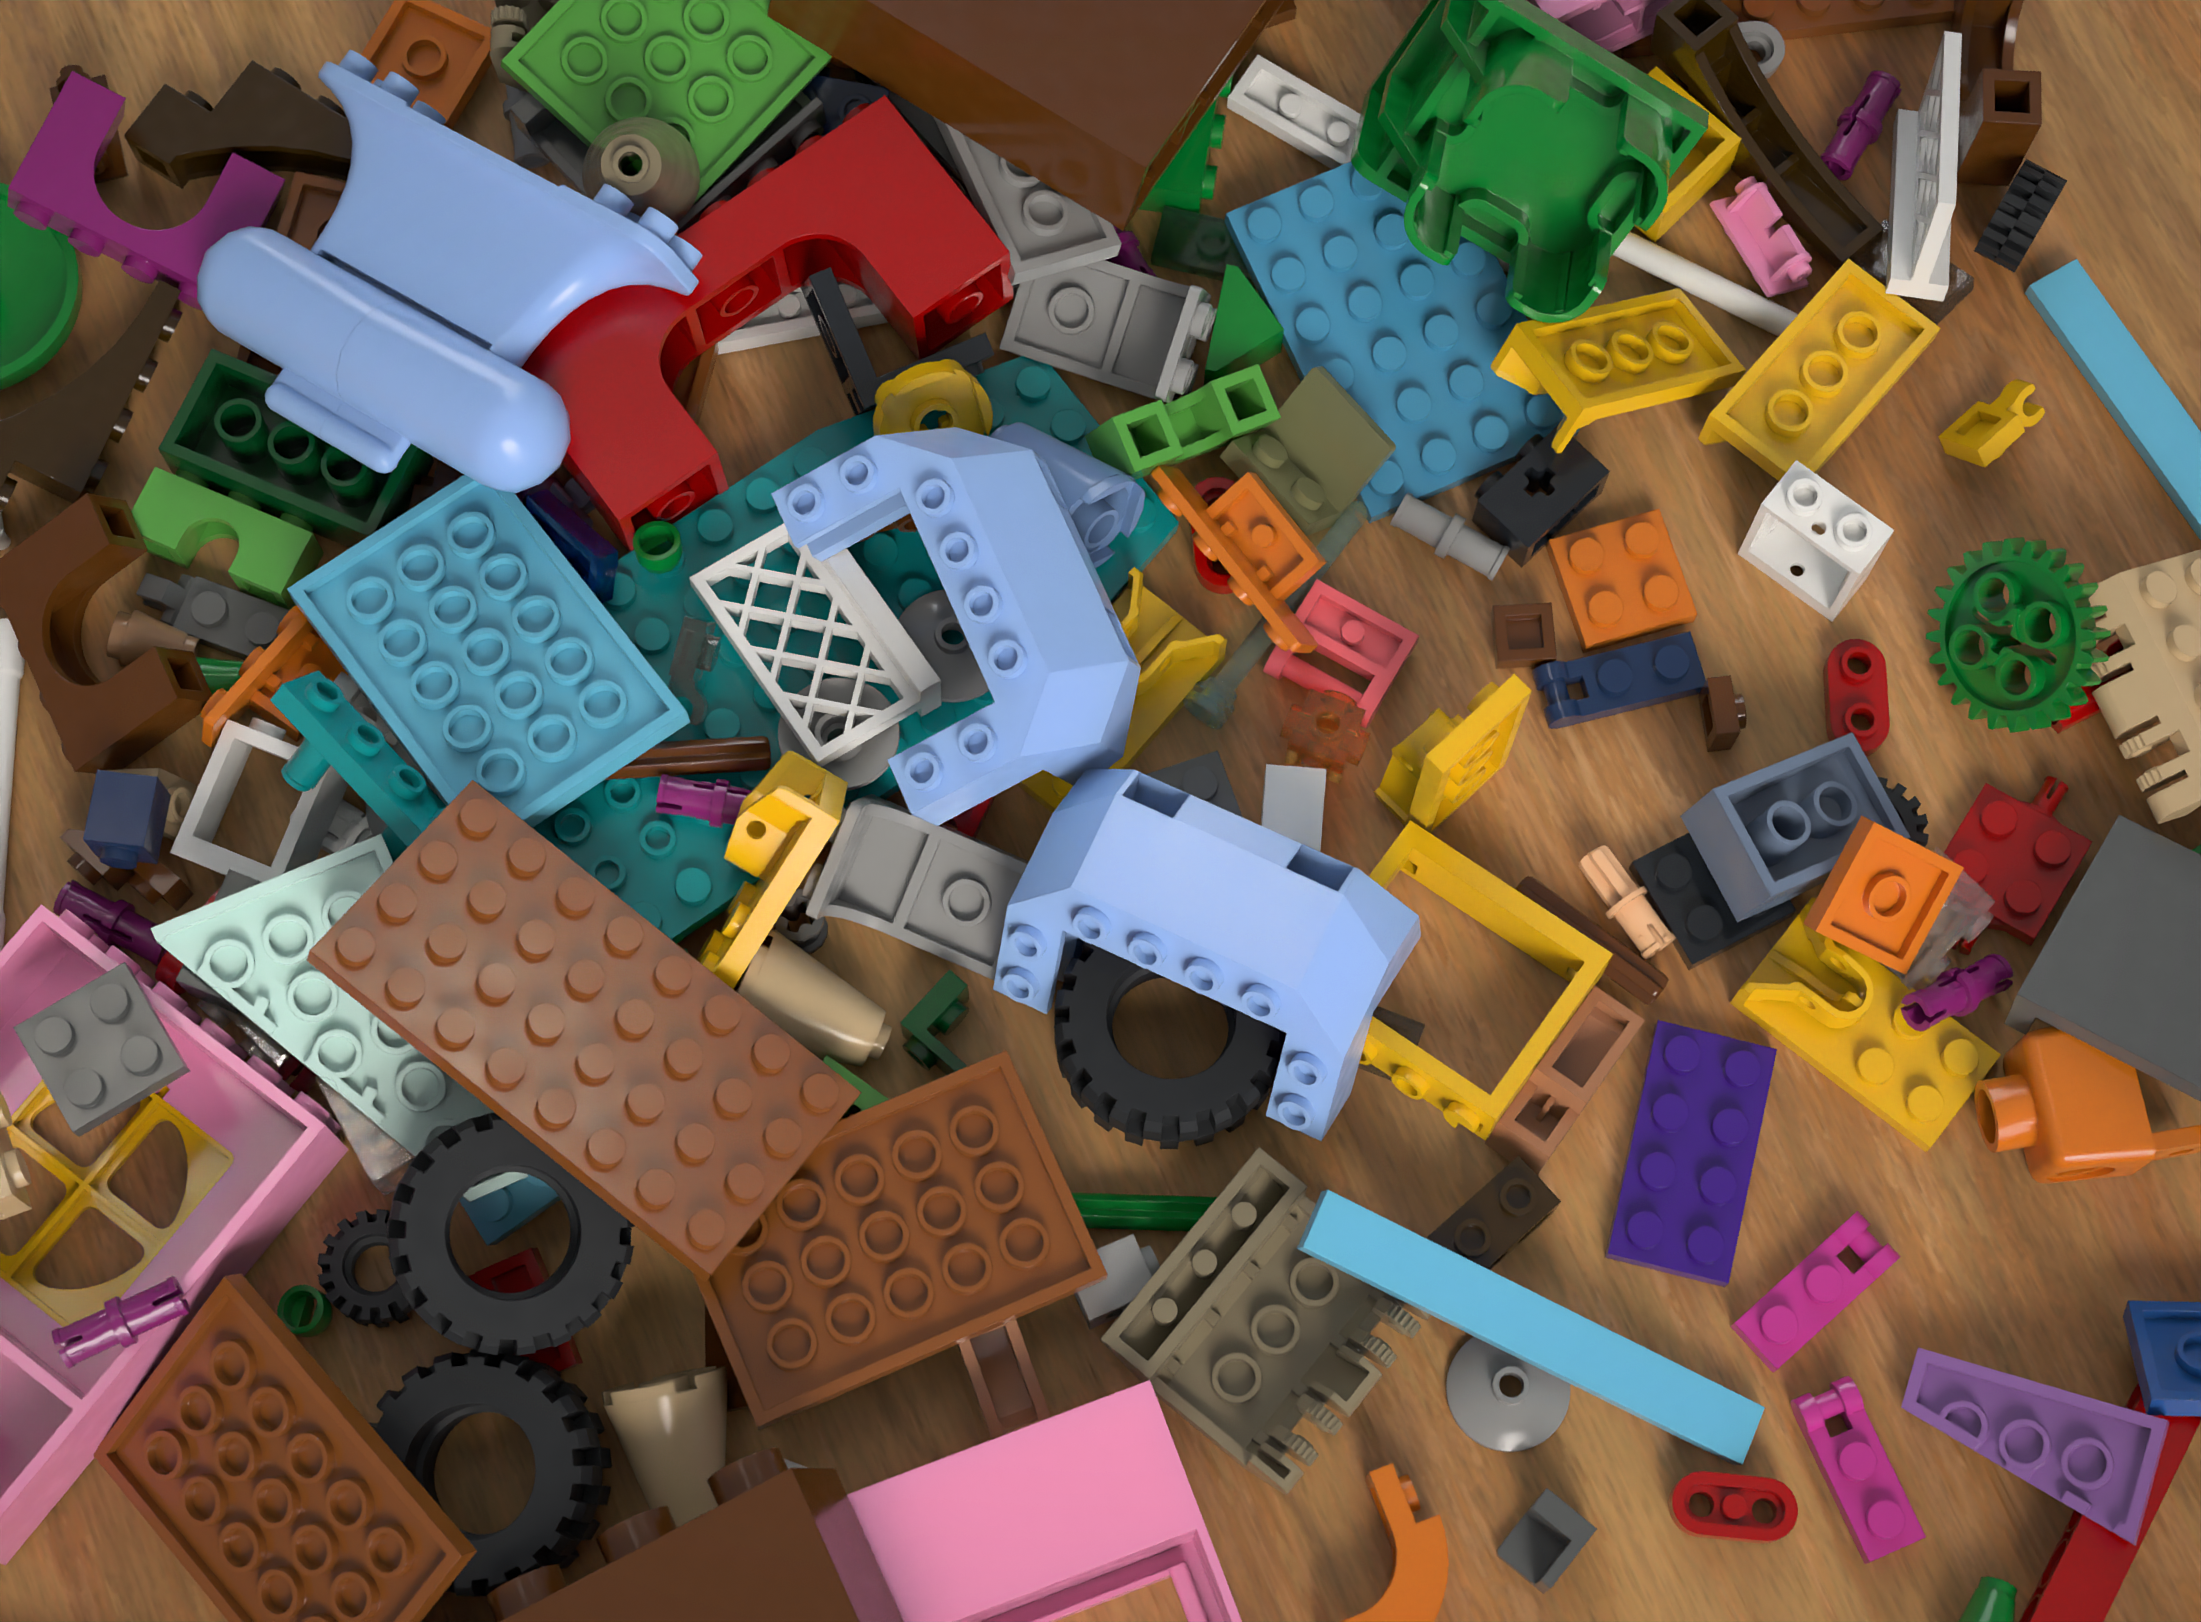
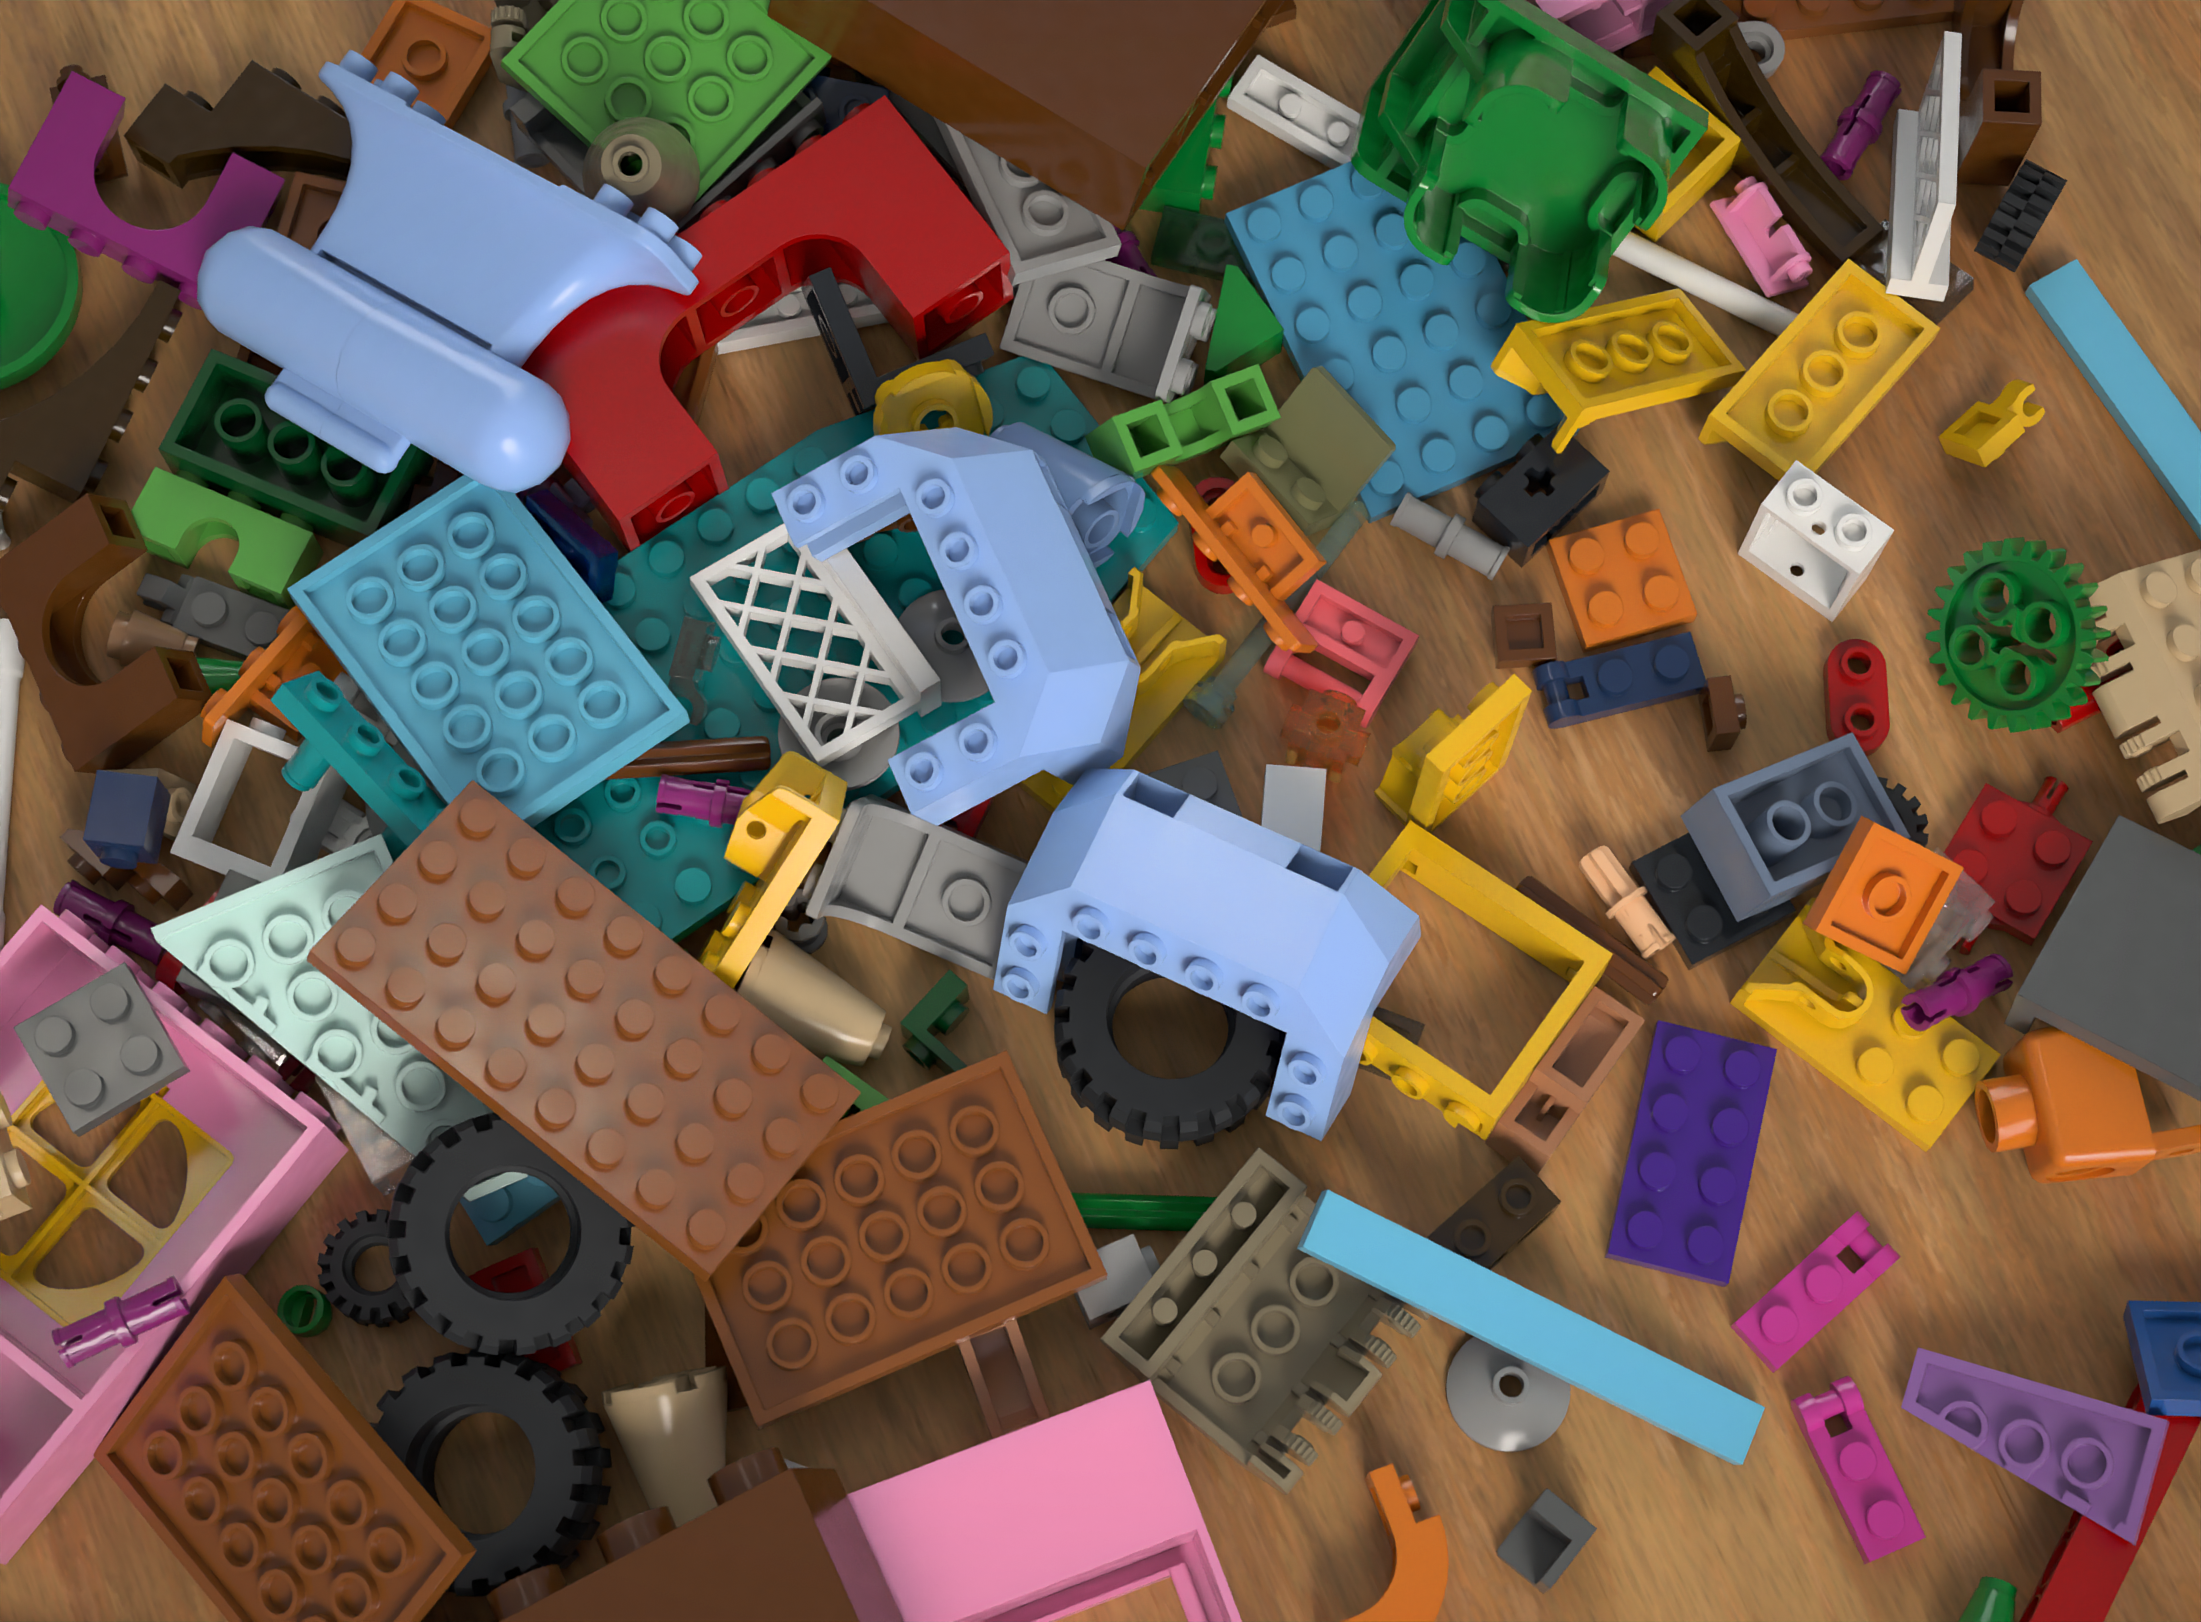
green hinge [633,521,683,574] -> none
red plate [1668,1471,1798,1544] -> none

